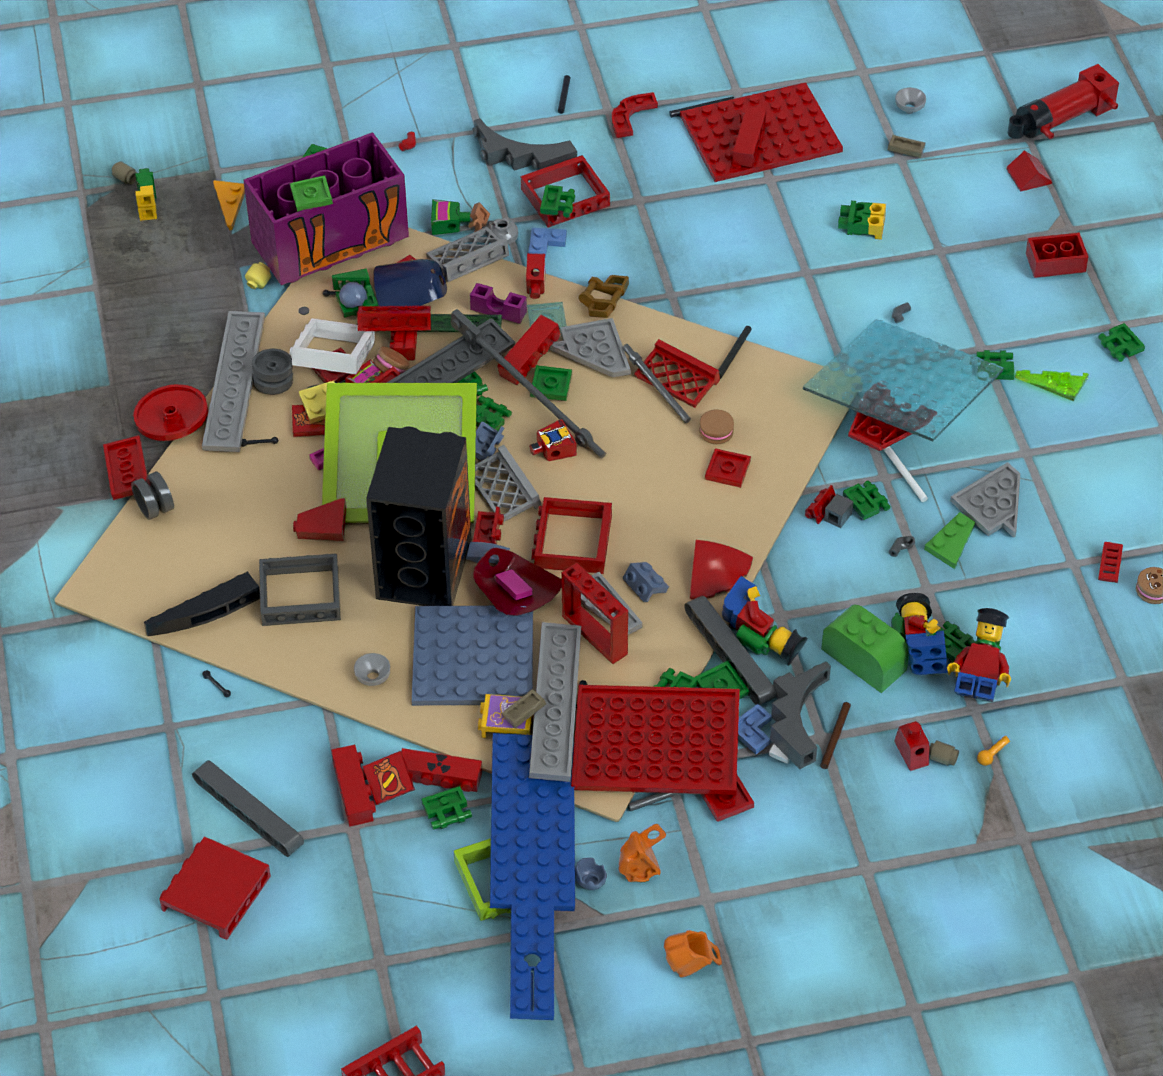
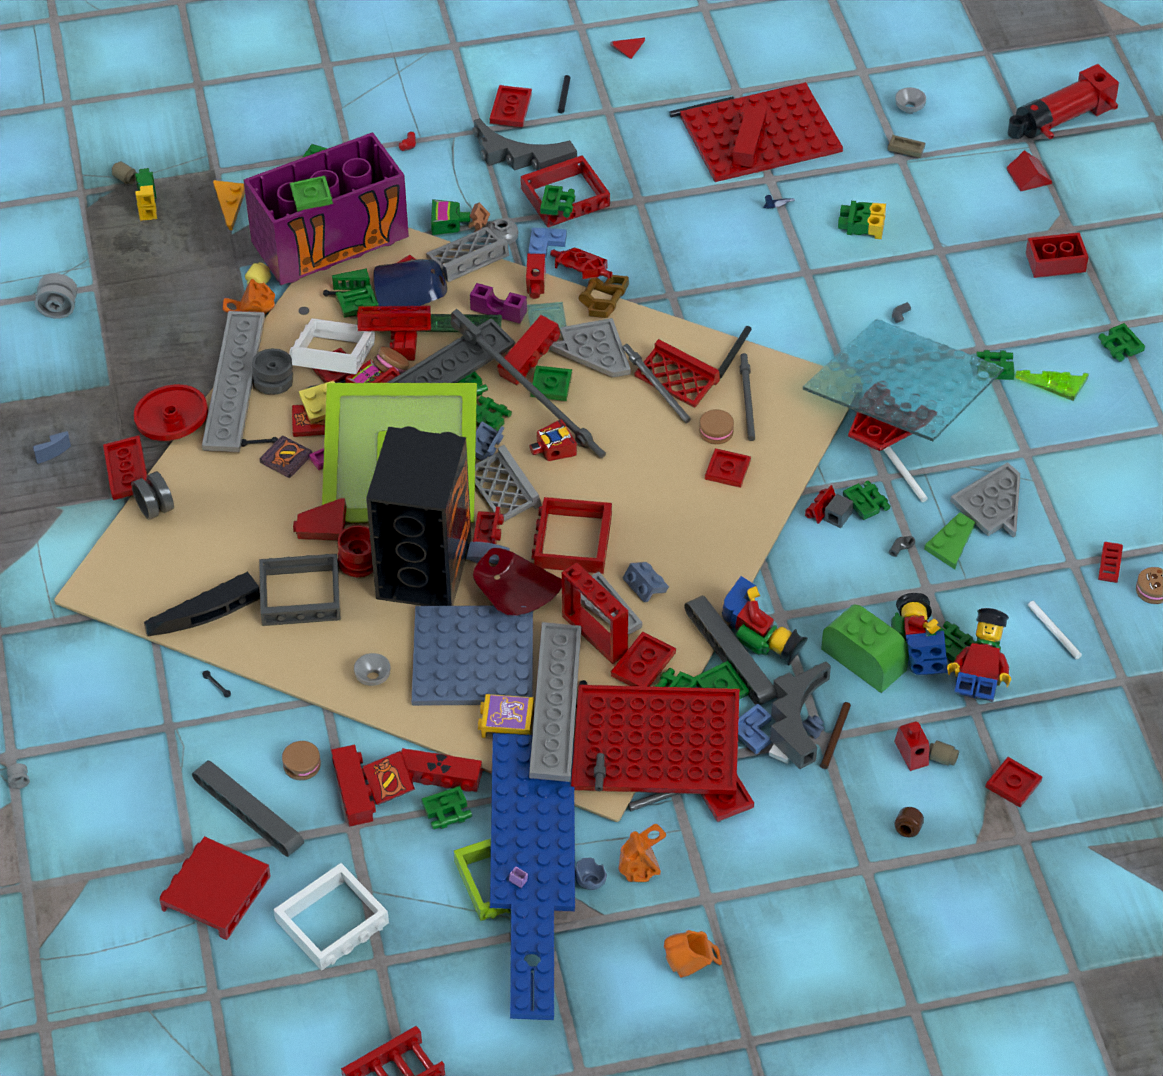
sand blue hair [339,282,367,308] -> none
dark pink tile [495,569,533,600] -> none
dark tan plate [502,689,546,728] -> none
red plate [612,92,658,138] -> none
red brick [690,540,753,599] -> none
light orange bar [977,736,1010,766] -> none
none -> light grey wheel [7,763,30,789]
none -> sand blue slope [33,431,71,464]
none -> light grey wheel [35,273,78,319]
none -> orange piece [222,279,275,315]
none -> clear purple tile [259,435,312,478]
none -> white window [274,863,389,971]
none -> medium nougat head [282,741,321,780]
none -> red wheel [338,525,373,578]
none -> red plate [490,85,532,127]
none -> lavender piece [509,867,528,888]
none -> red plate [550,247,613,279]
none -> dark grey bar [593,753,606,791]
none -> red slope [610,37,645,59]
none -> red plate [611,631,676,687]
none -> dark grey bar [739,353,755,441]
none -> dark blue bar [763,195,795,209]
none -> sand blue plate [802,715,825,739]
none -> reddish brown head [894,807,924,838]
none -> red tile [985,757,1043,807]
none -> white bar [1028,601,1082,659]

